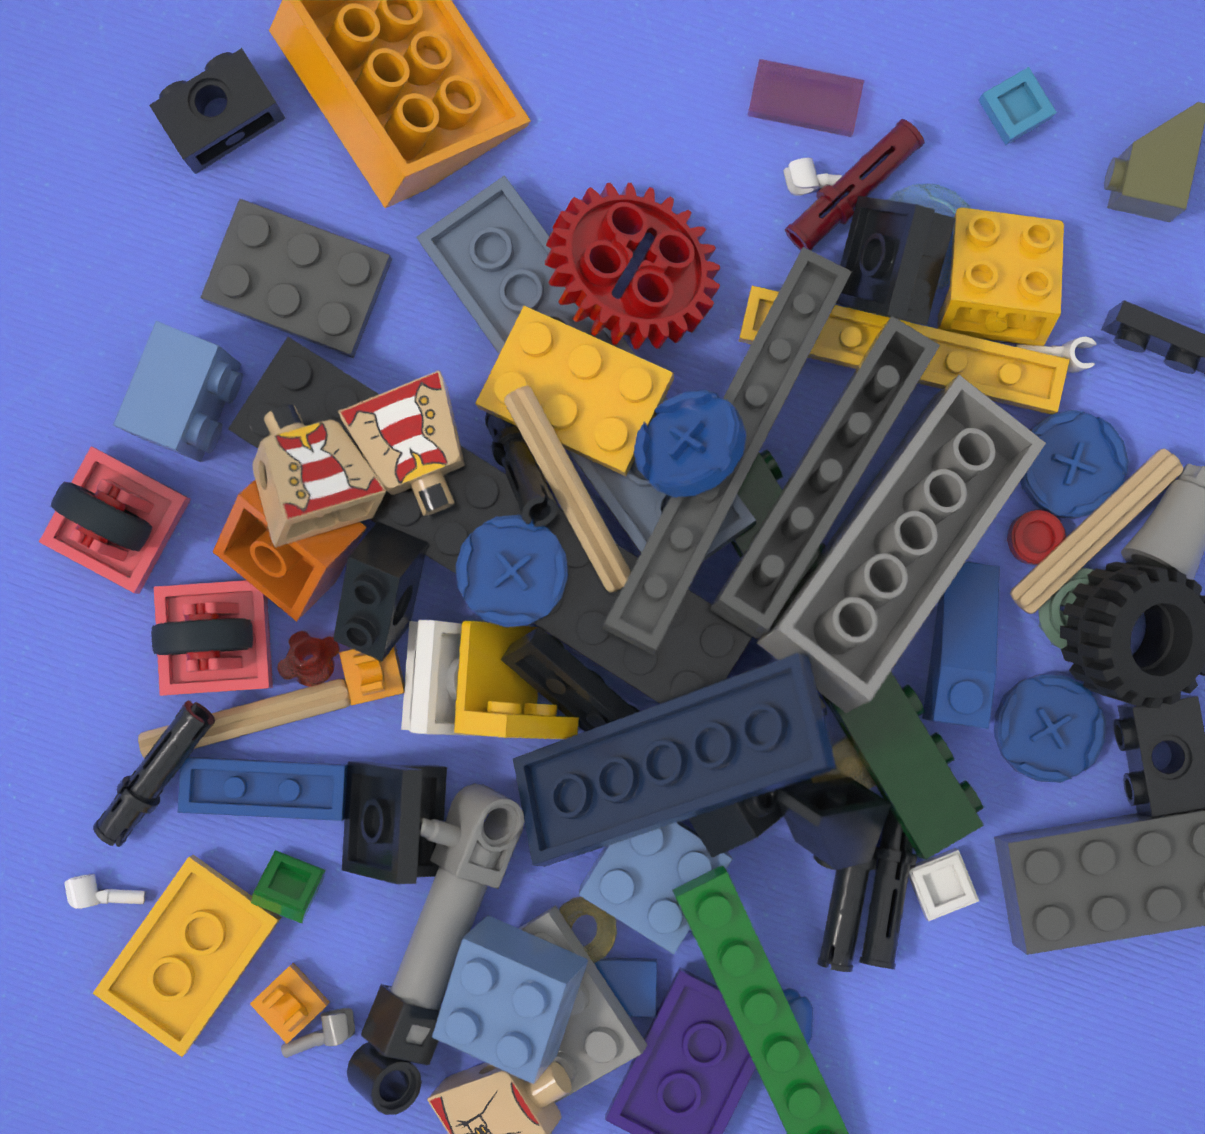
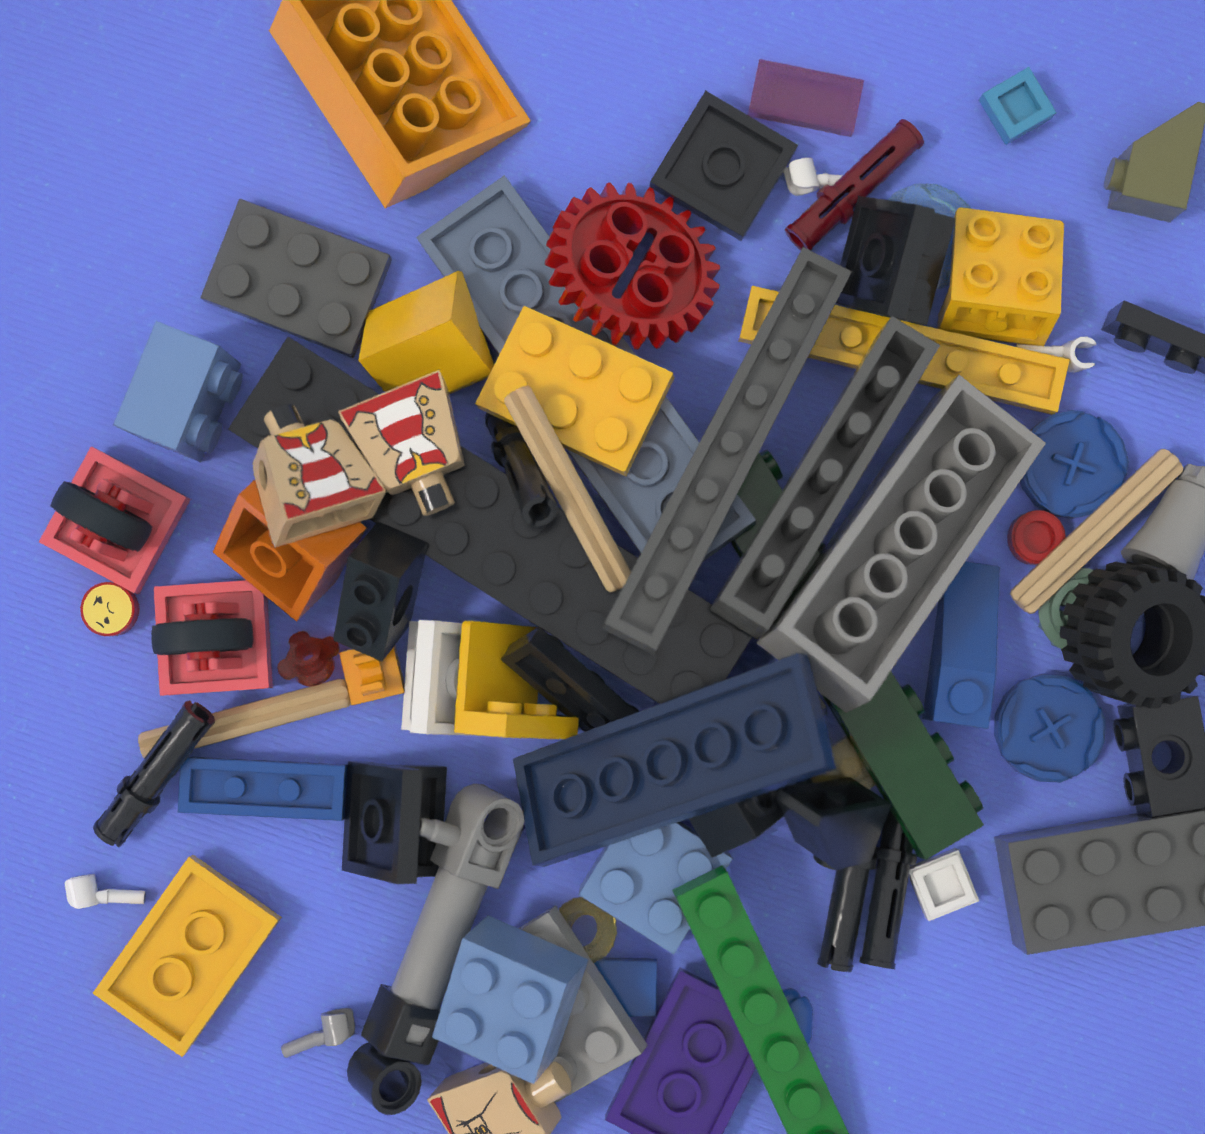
black brick [149,48,285,174] -> none
light orange tile [250,962,330,1044] -> none
green tile [251,850,325,924] -> none
blue tile [456,515,568,627] -> none
blue tile [633,390,747,497] -> none
none -> light yellow tile [80,582,139,636]
none -> yellow slope [358,271,494,394]
none -> black plate [650,90,798,241]

